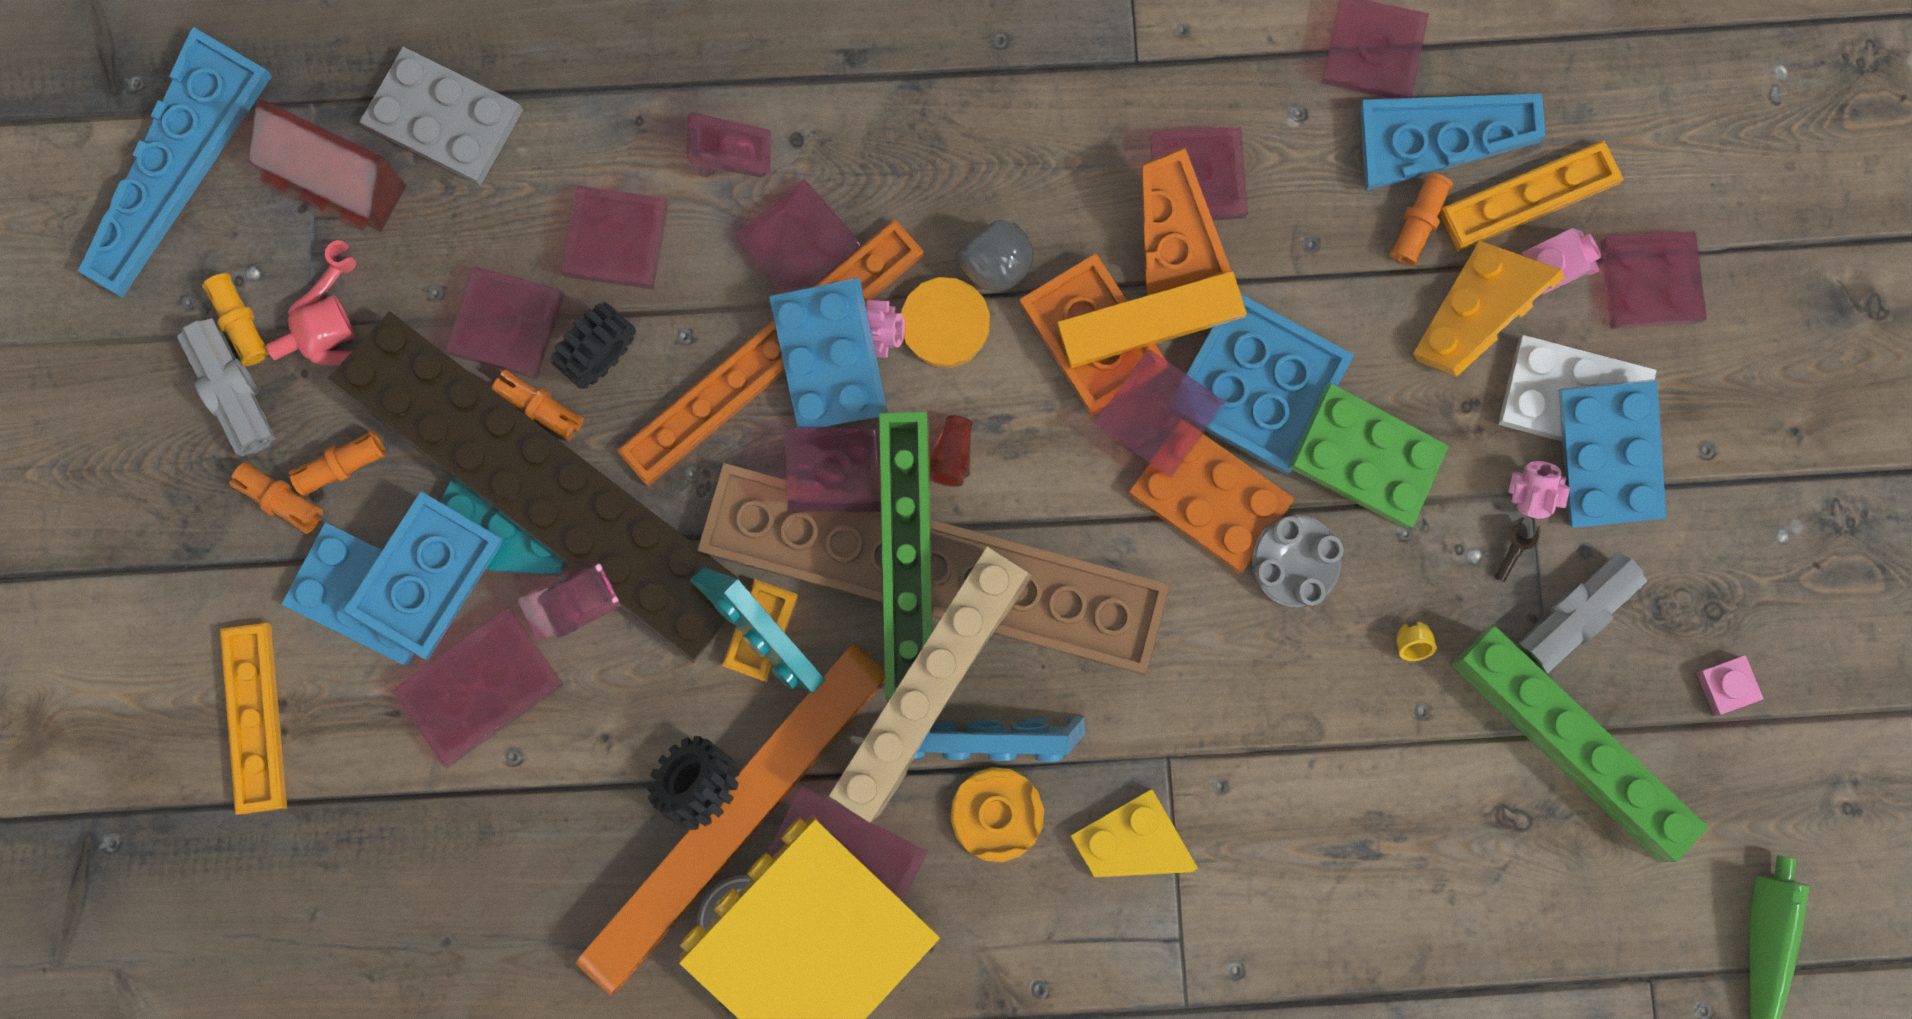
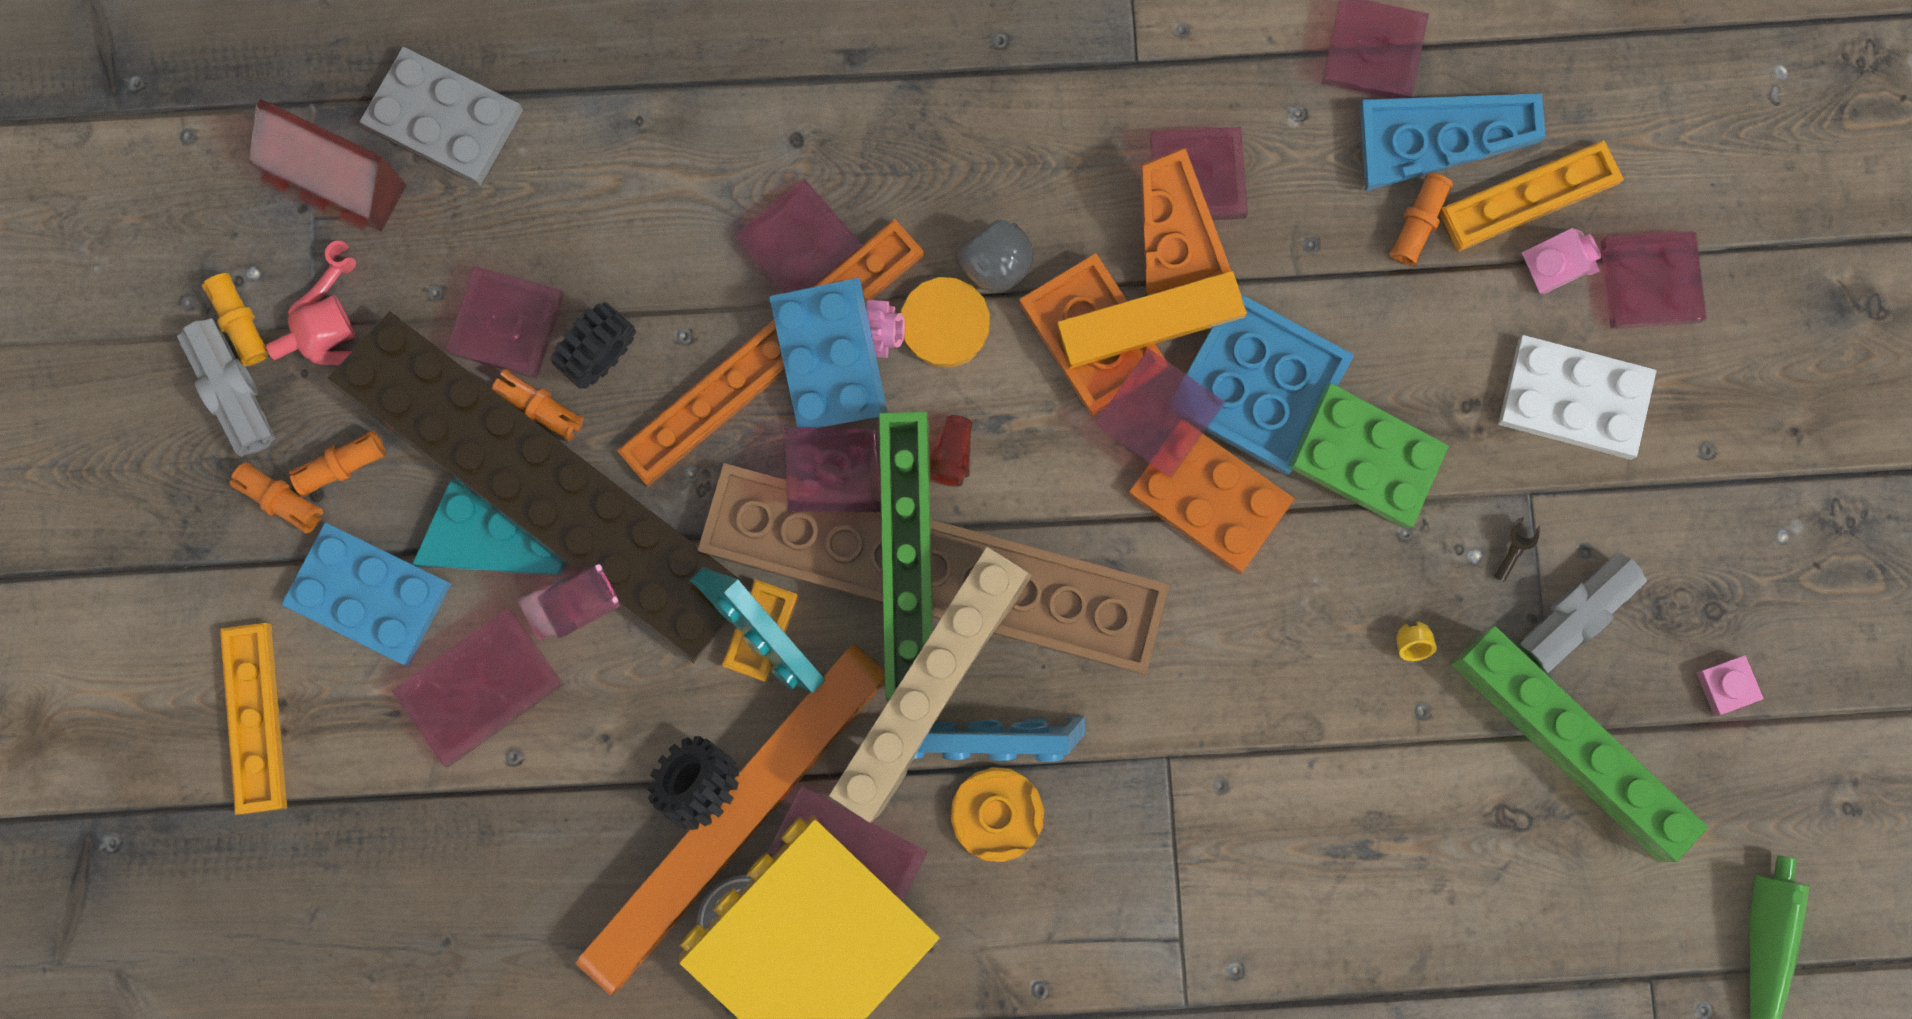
dark azure wing [78,27,272,298] -> none
dark azure plate [343,491,504,661] -> none
clear pink plate [562,186,669,289] -> none
clear pink slope [687,112,771,178] -> none
yellow wing [1070,789,1198,877] -> none
light grey dish [1252,515,1344,608] -> none
light orange wing [1413,240,1564,377] -> none
bright pink gear [1508,461,1571,519] -> none
dark azure plate [1558,379,1667,528] -> none

